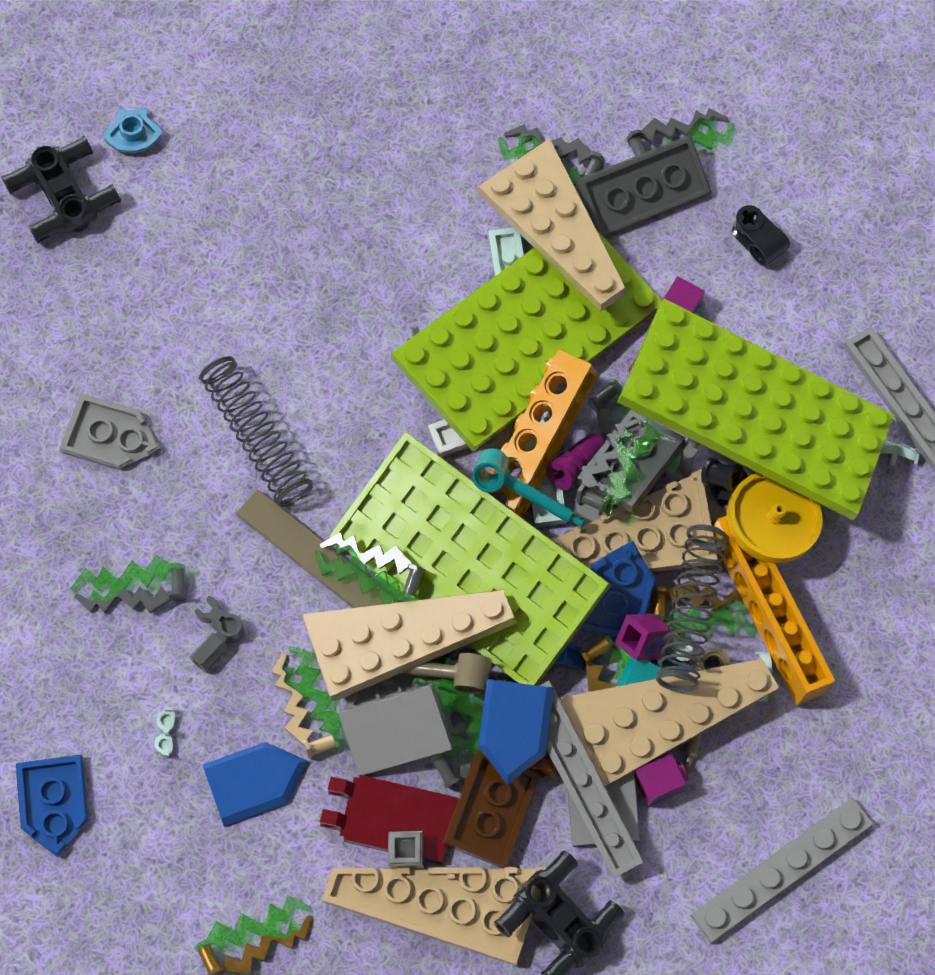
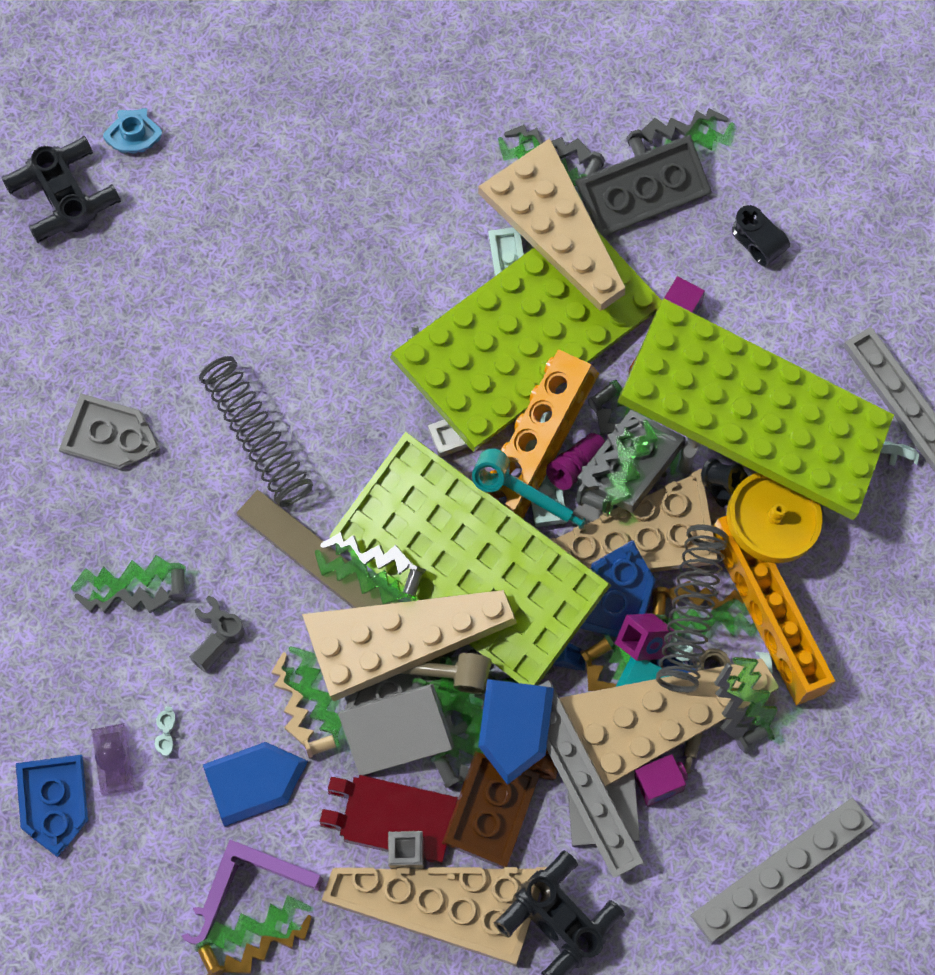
none -> clear purple tile [91,723,135,796]
none -> medium lavender hinge [182,840,323,945]
none -> piece [714,657,778,754]

